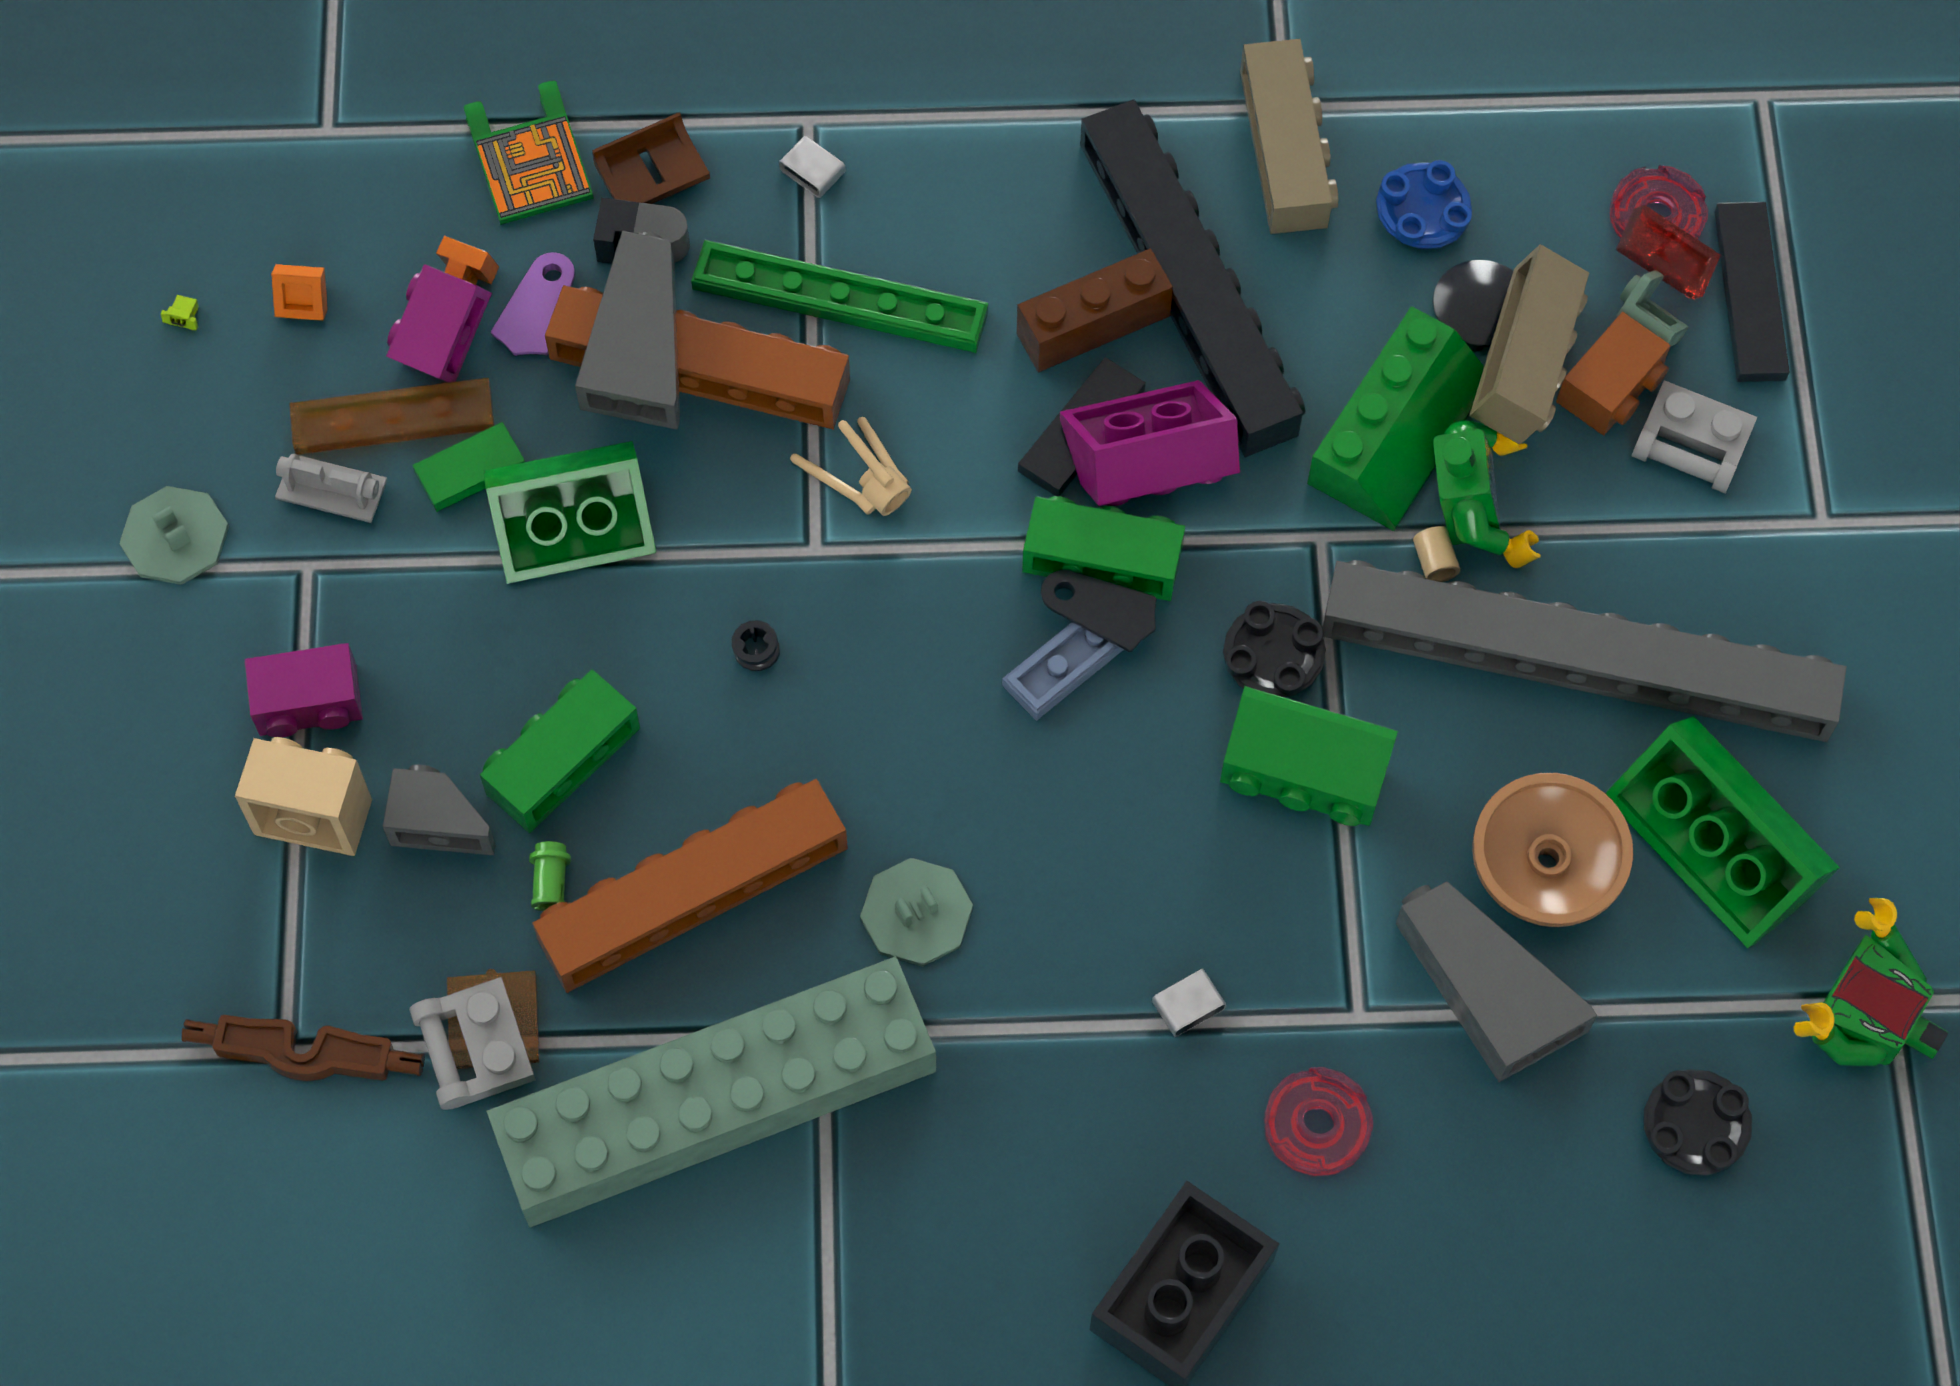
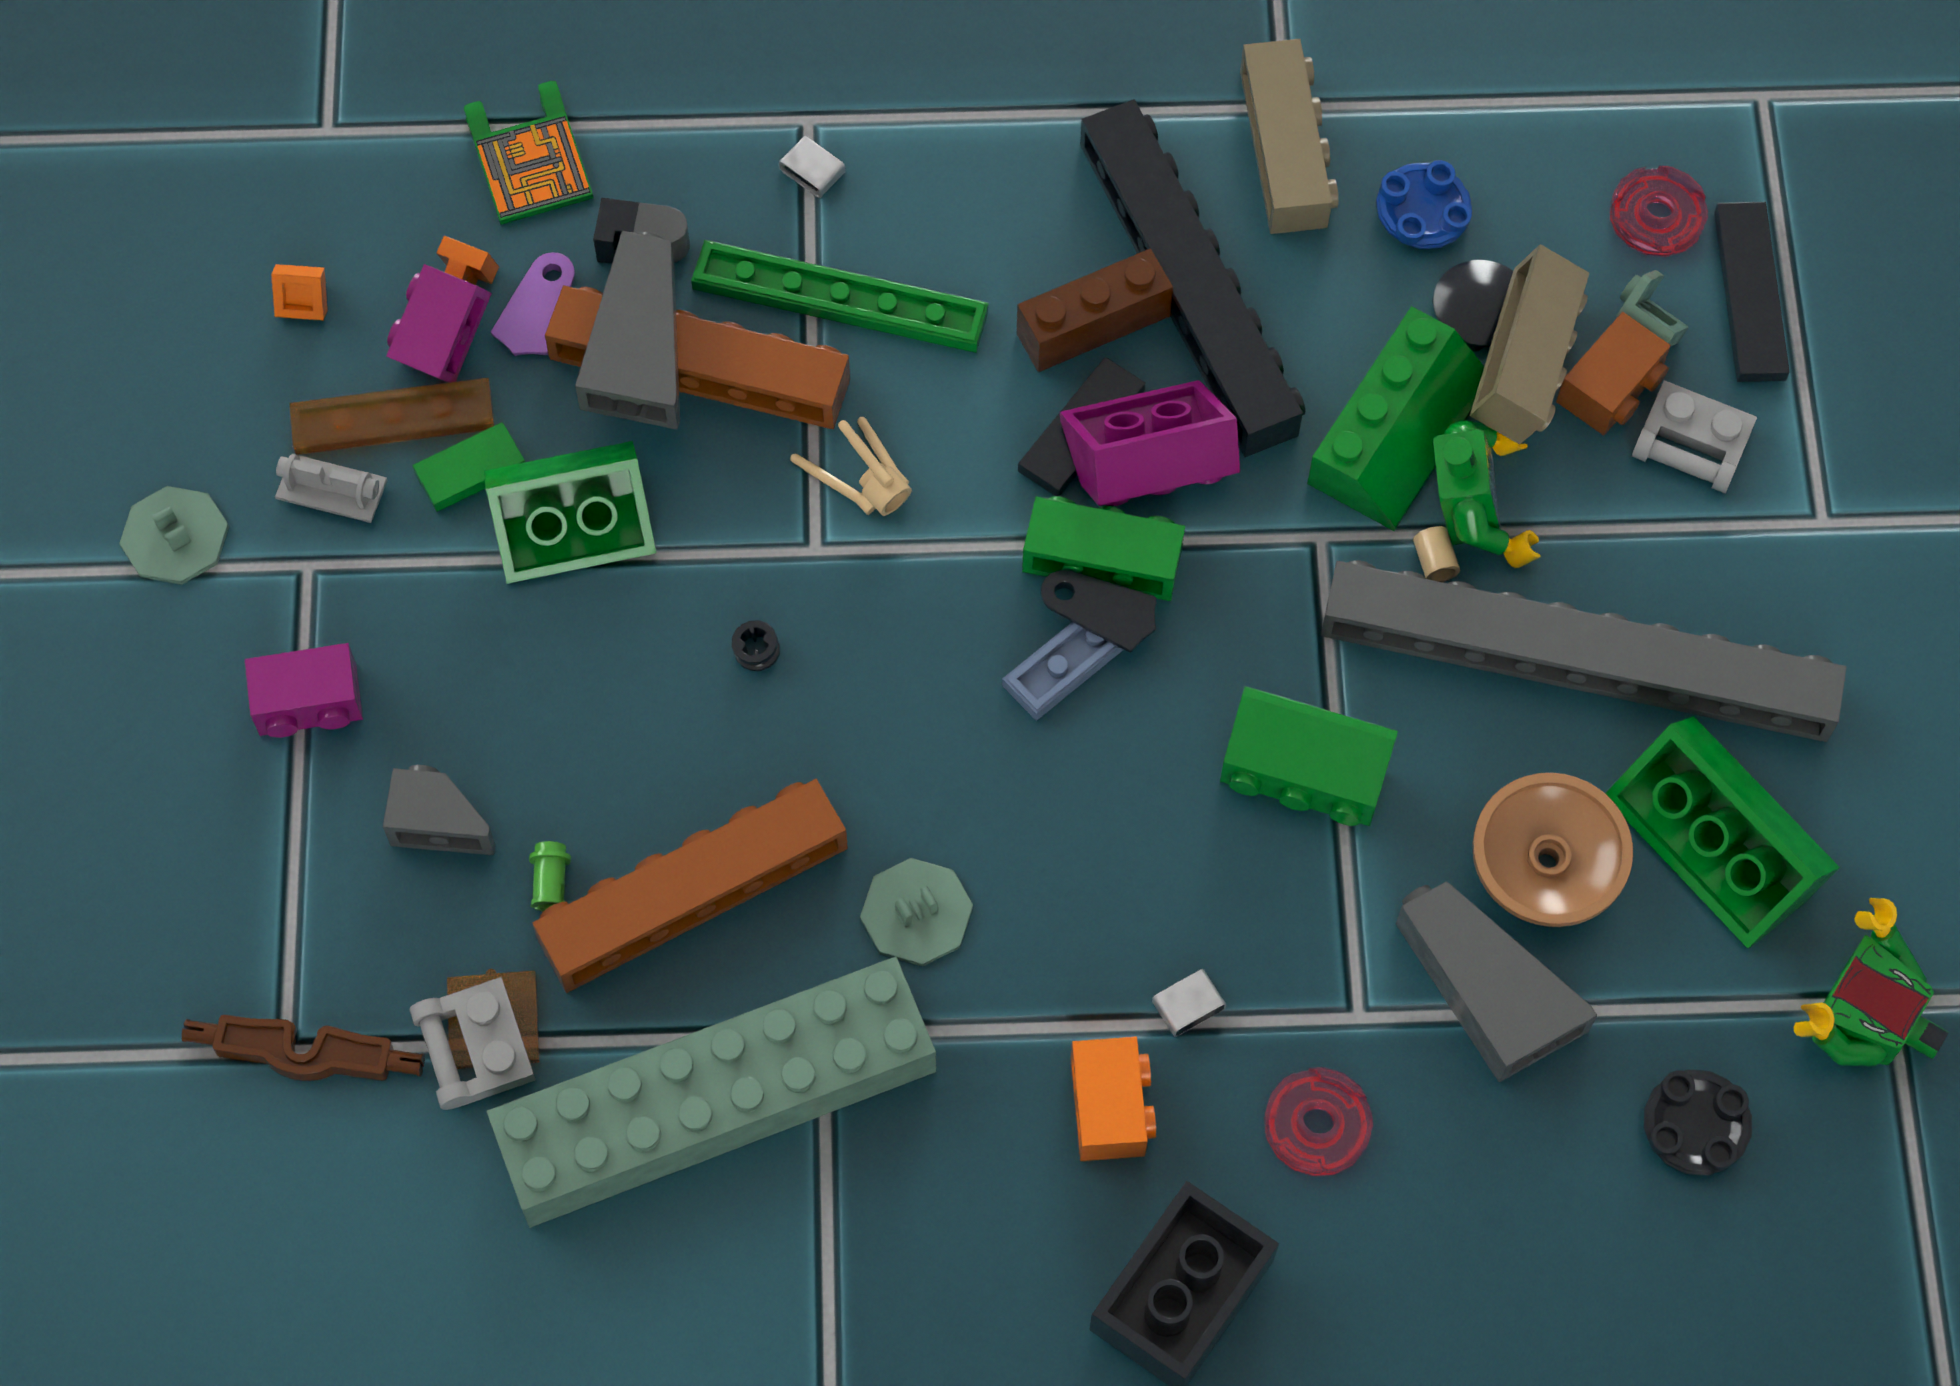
lime piece [161,295,199,331] -> none
tan brick [235,737,372,856] -> none
green brick [479,669,640,834] -> none
reddish brown piece [592,112,710,204] -> none
black dish [1223,601,1326,698] -> none
clear red plate [1616,205,1721,300] -> none
none -> orange brick [1071,1036,1156,1161]

